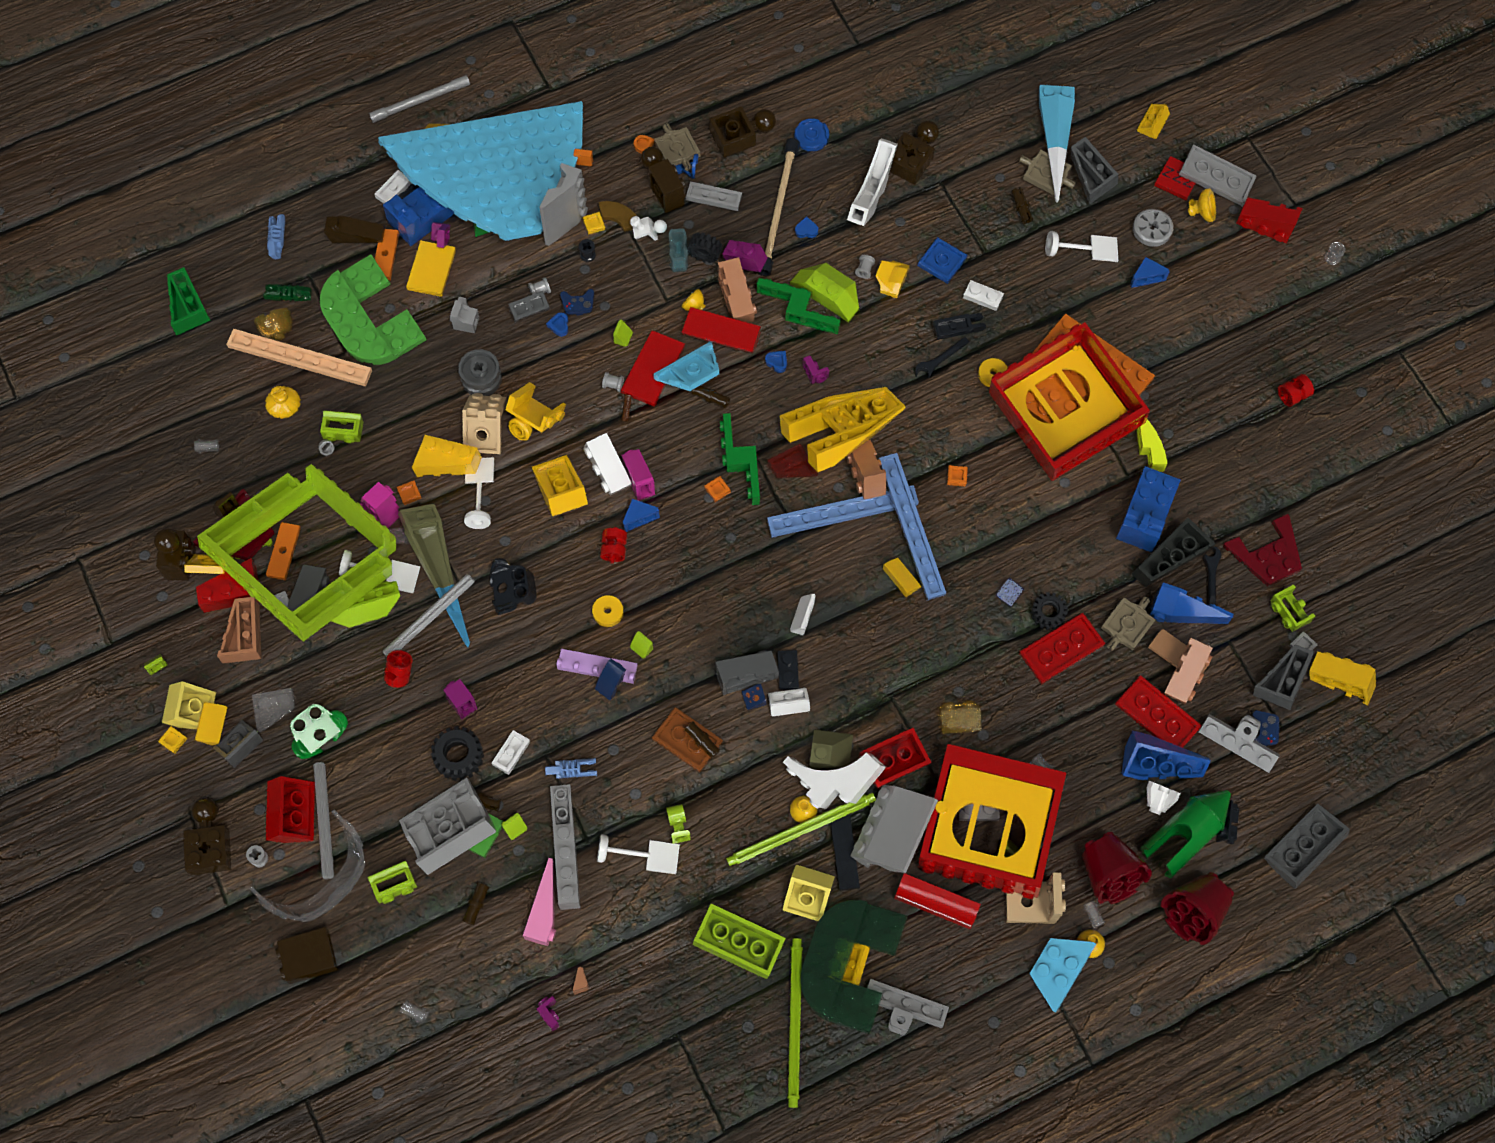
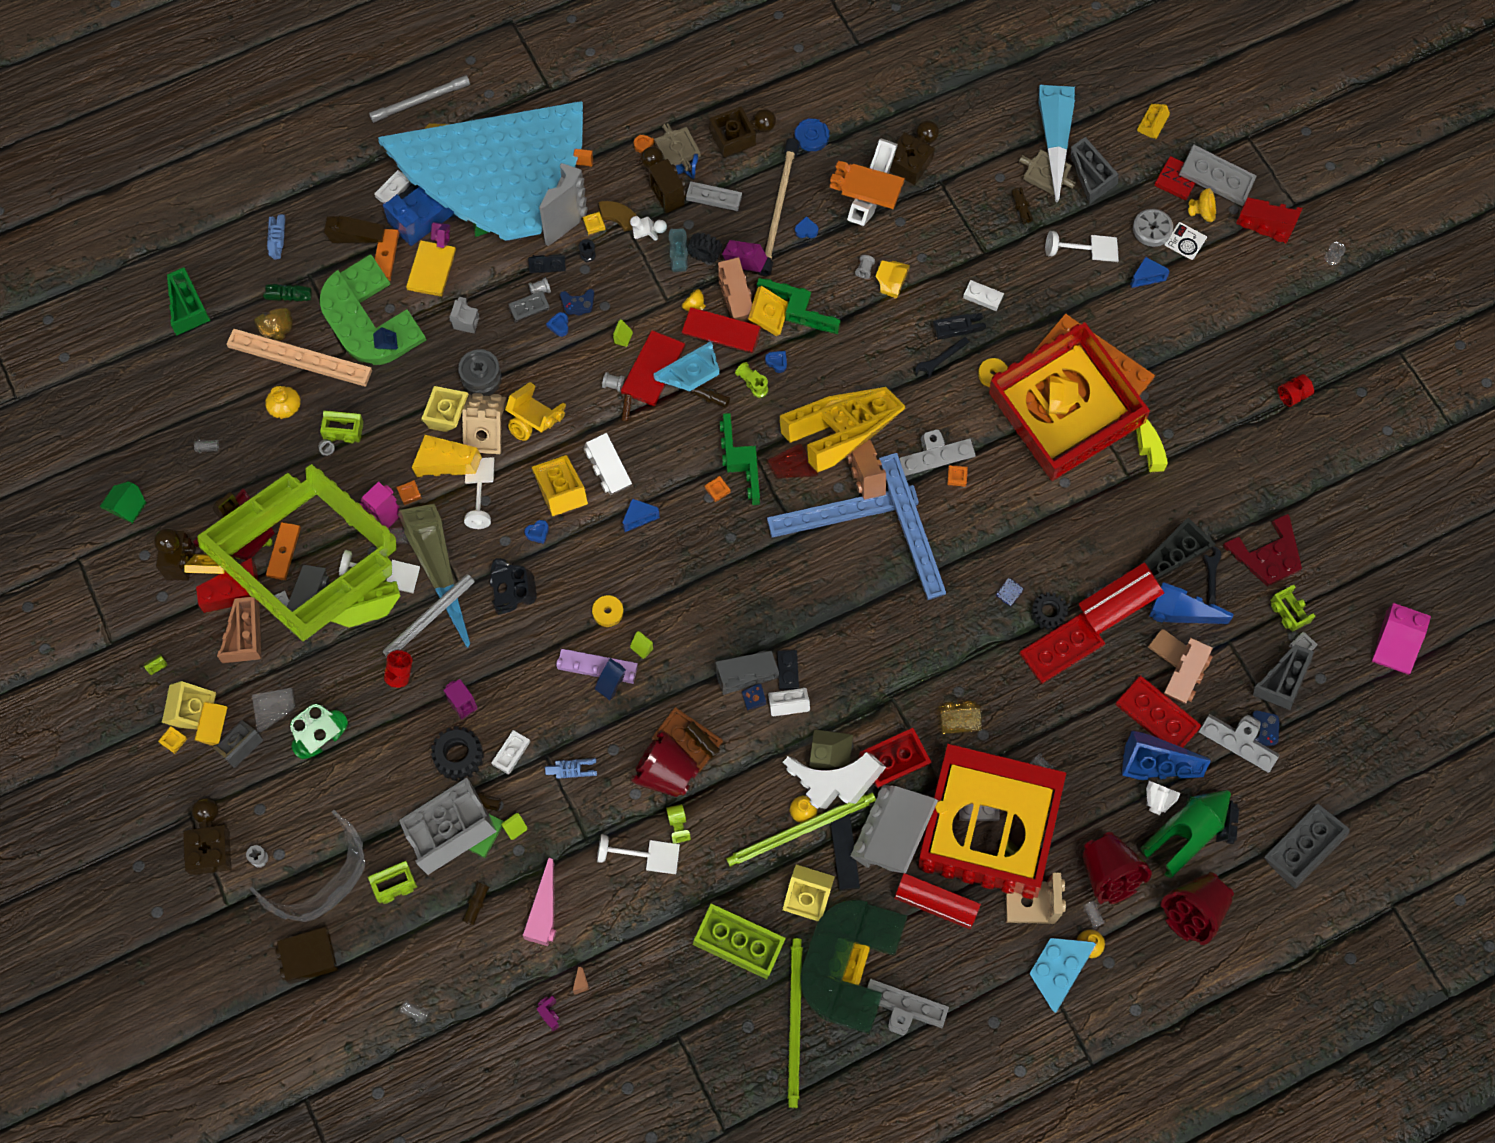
red slope [266,776,315,843] -> none
light grey axle [314,762,334,879] -> none
light grey slope [550,784,581,910] -> none
red wheel [600,527,627,563] -> none
dark pink slope [621,449,655,501] -> none
lime wedge [790,263,859,322] -> none
white slope [790,594,816,635] -> none
magenta bracket [803,355,829,384] -> none
yellow slope [883,558,921,597] -> none
blue tile [917,237,968,284] -> none
dark tan plate [1101,597,1156,651] -> none
blue hinge [1116,466,1181,553] -> none
yellow wedge [1309,651,1376,705] -> none
none -> green slope [100,482,147,524]
none -> dark blue slope [373,327,398,349]
none -> light yellow slope [422,386,469,432]
none -> blue tile [525,520,549,544]
none -> black hinge [528,253,566,273]
none -> dark red cone [630,729,700,797]
none -> lime connector [735,362,768,398]
none -> yellow tile [748,286,789,336]
none -> orange tile [830,161,905,209]
none -> light grey plate [899,430,975,476]
none -> yellow slope [1048,376,1078,414]
none -> red brick [1079,562,1164,634]
none -> white sticker [1165,222,1207,260]
none -> dark pink slope [1372,603,1431,675]

